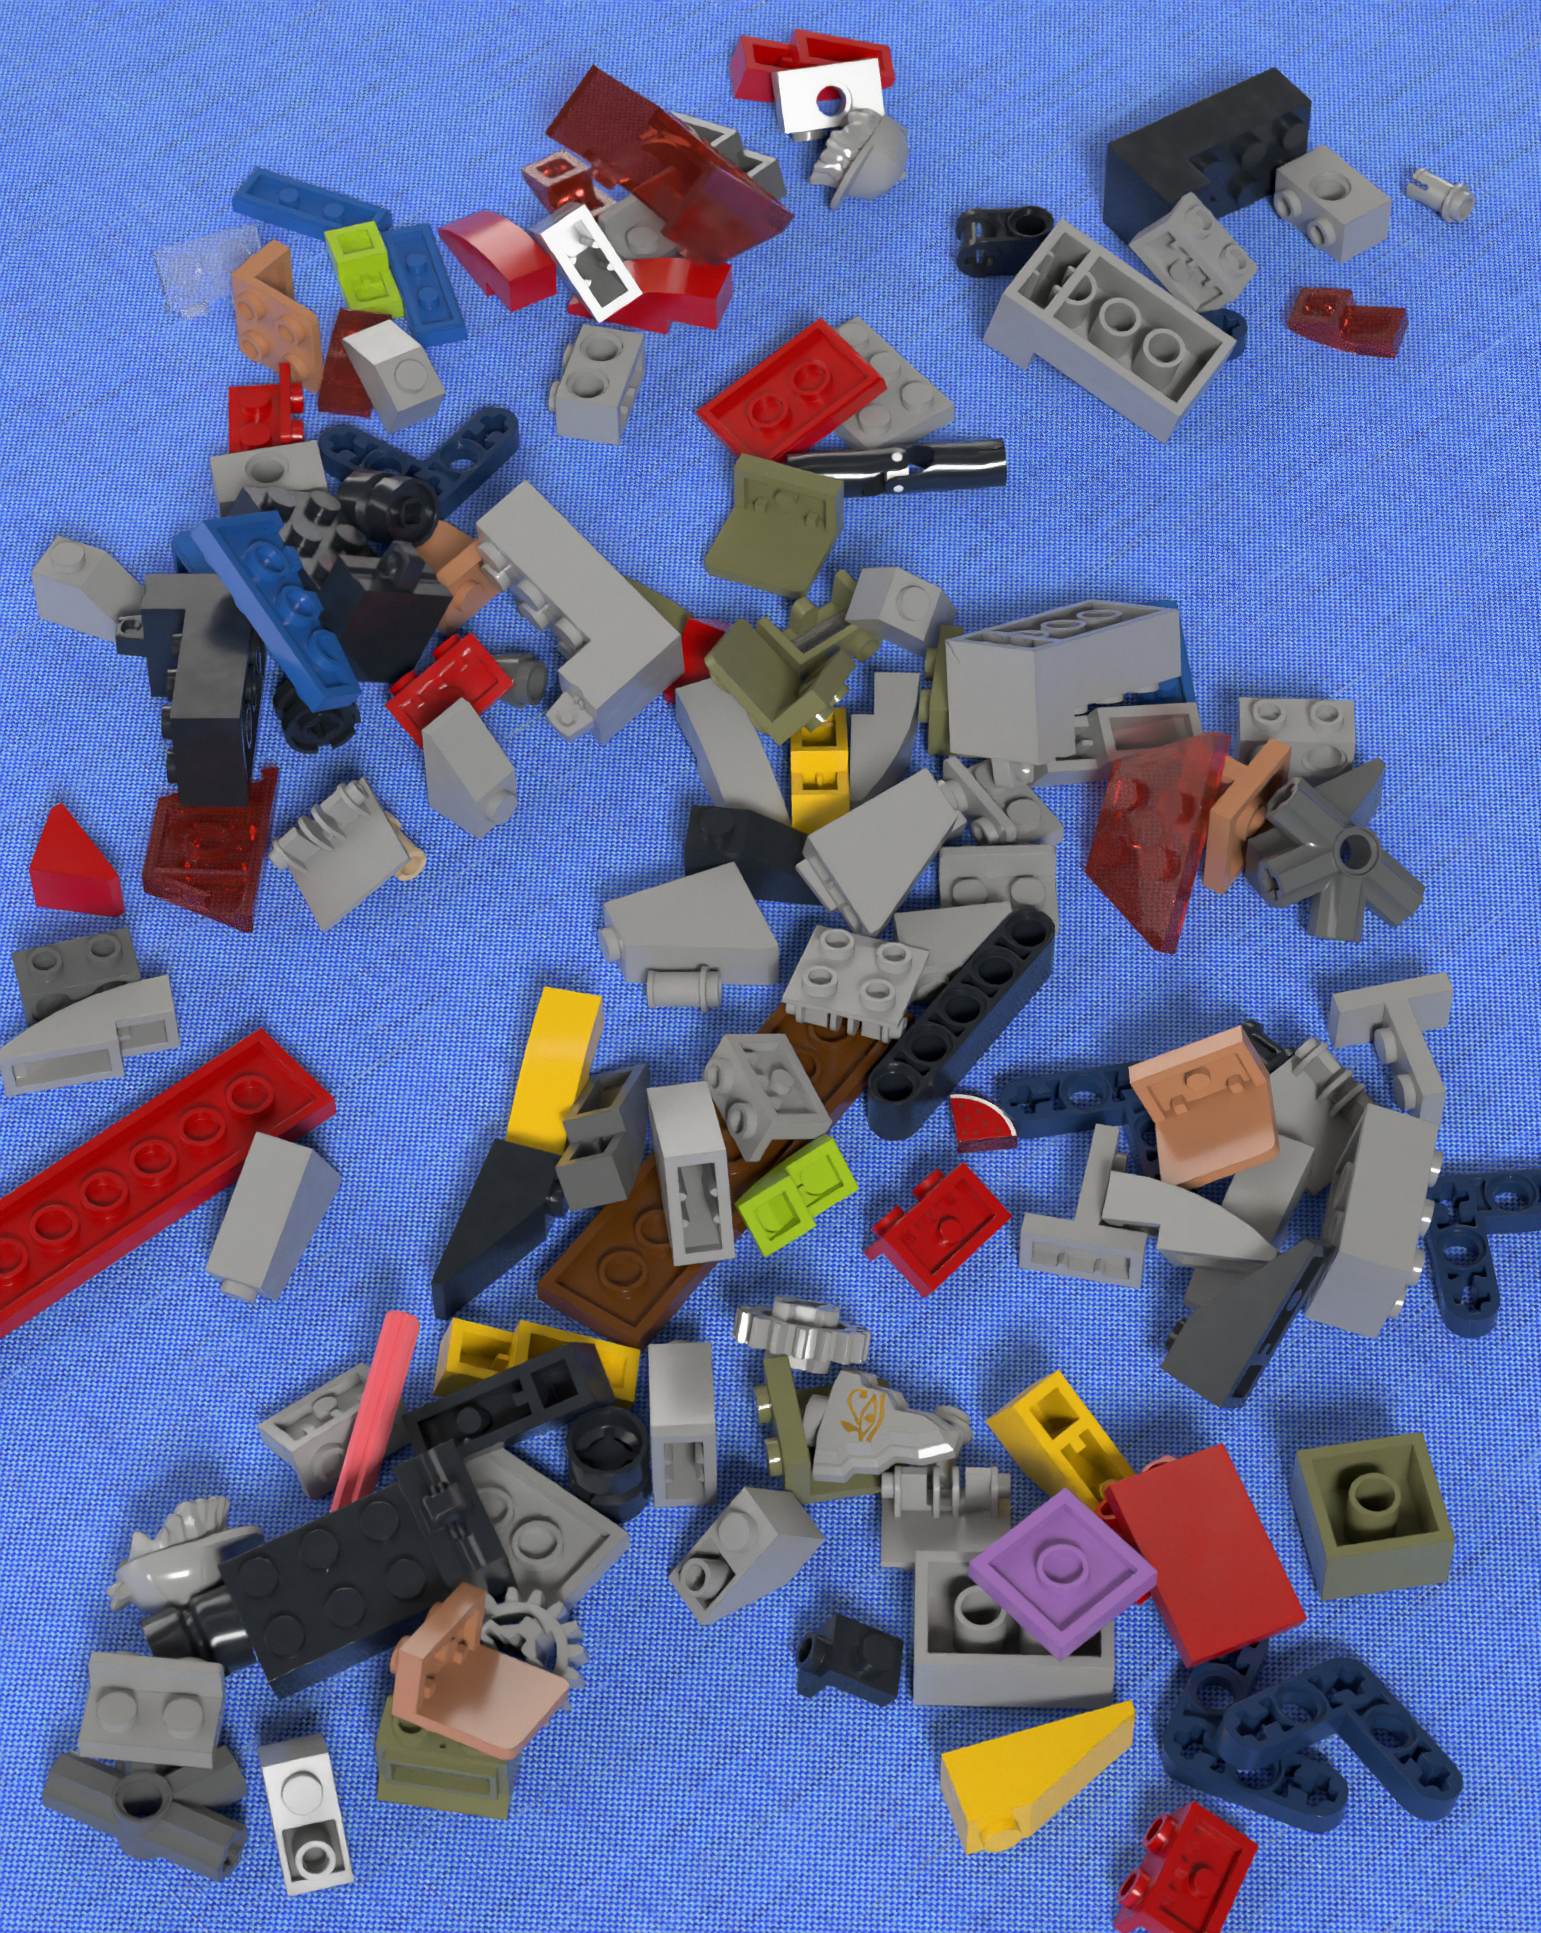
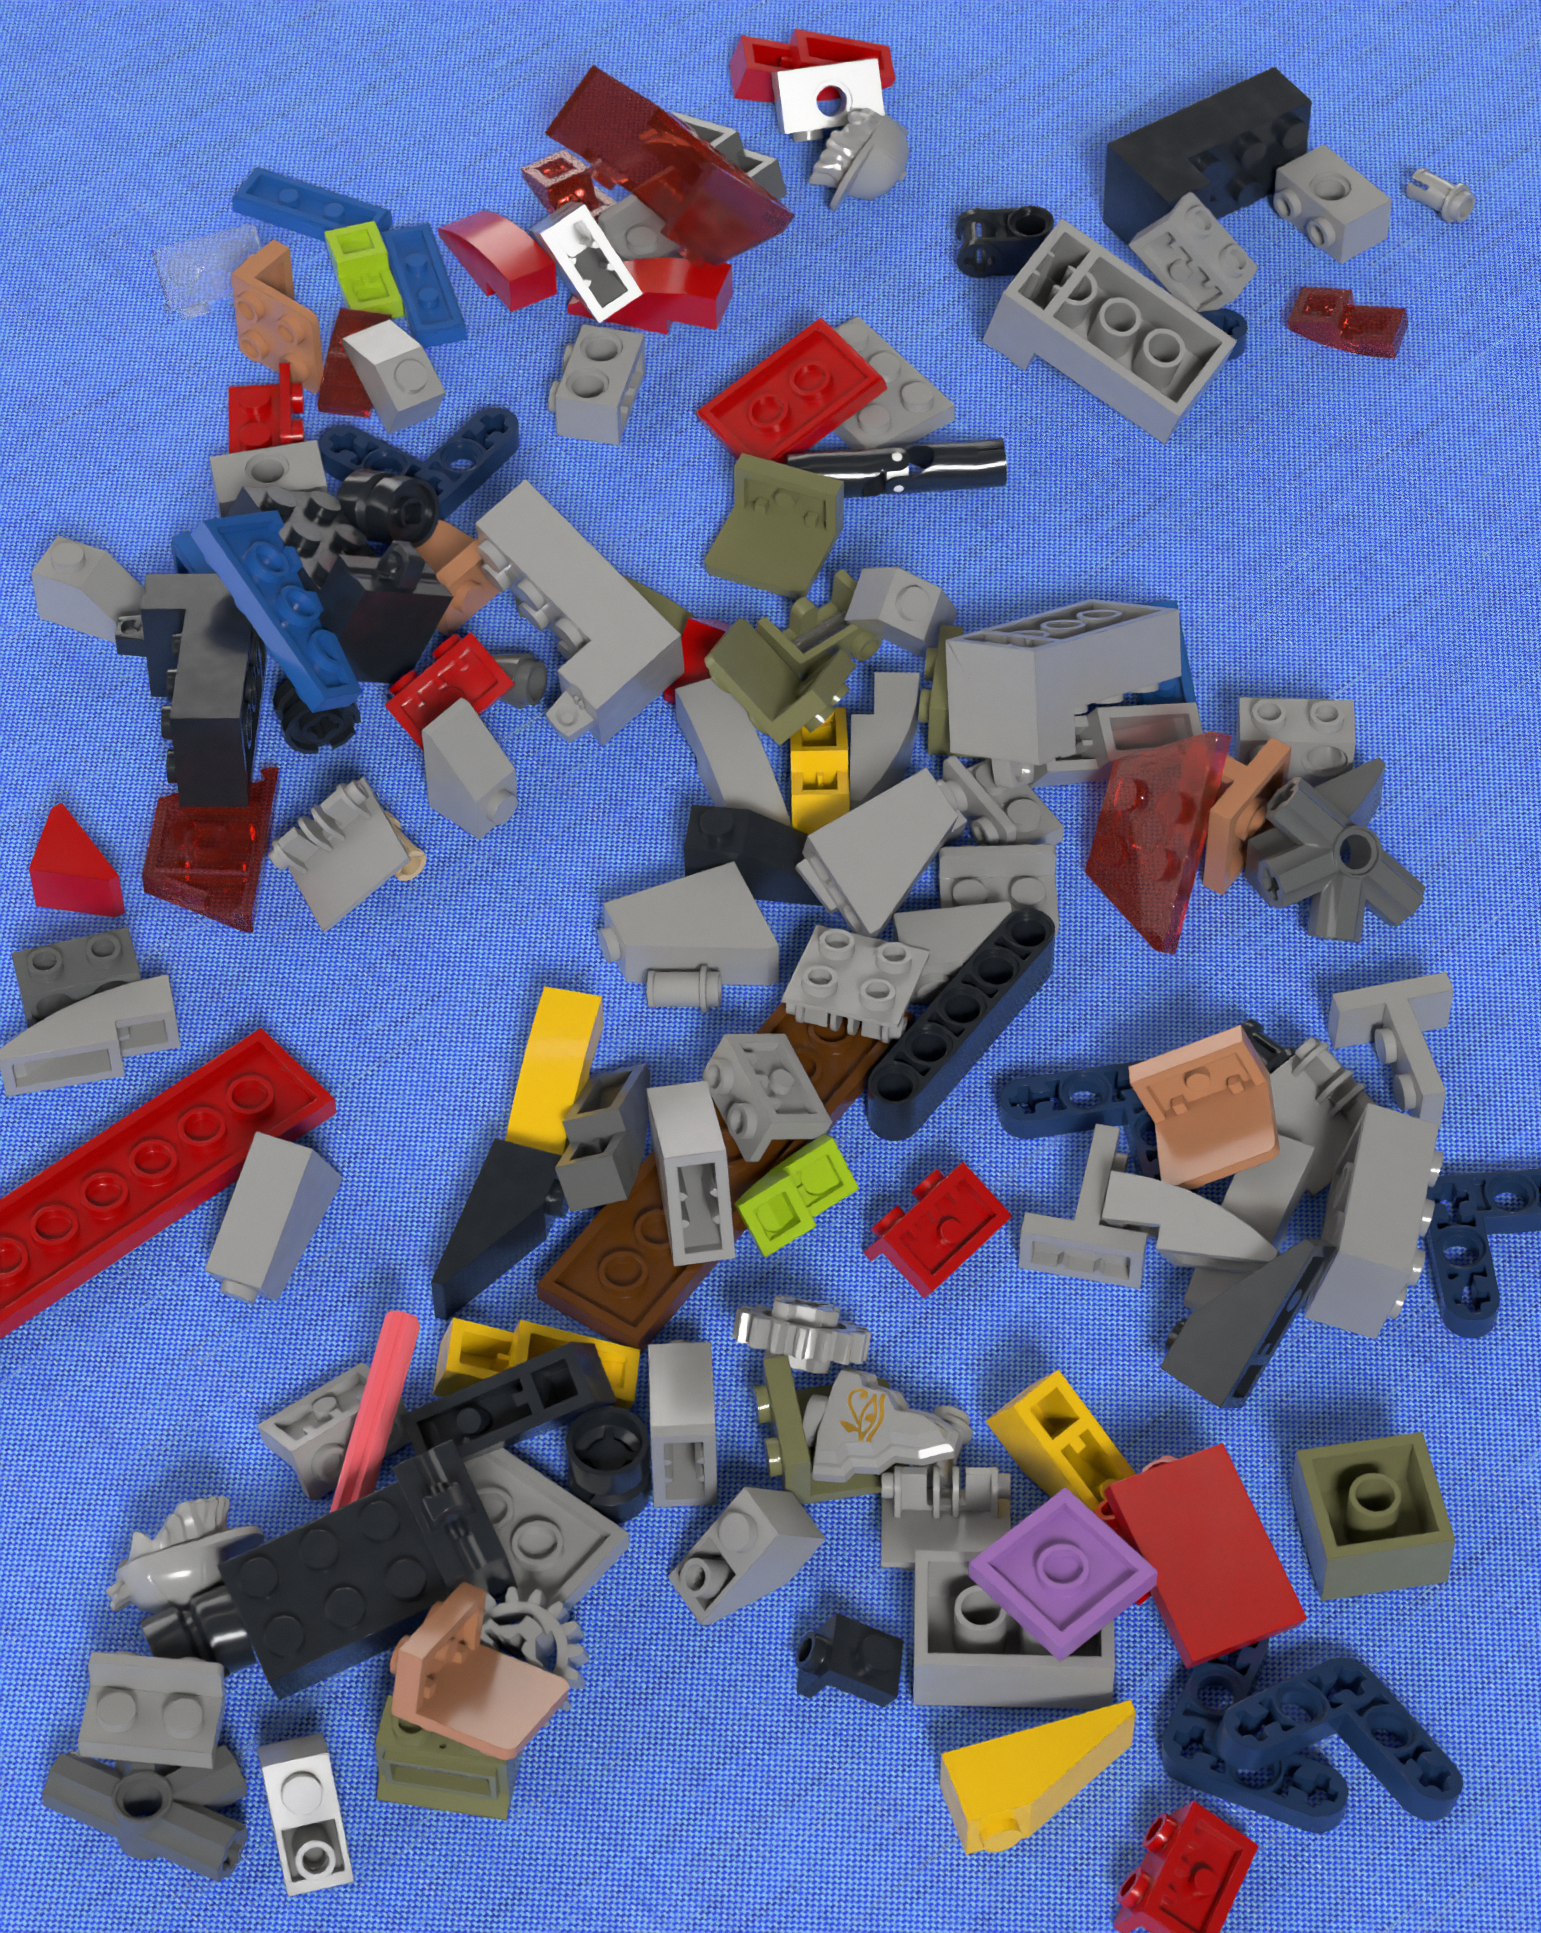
tile [949,1093,1018,1154] -> none

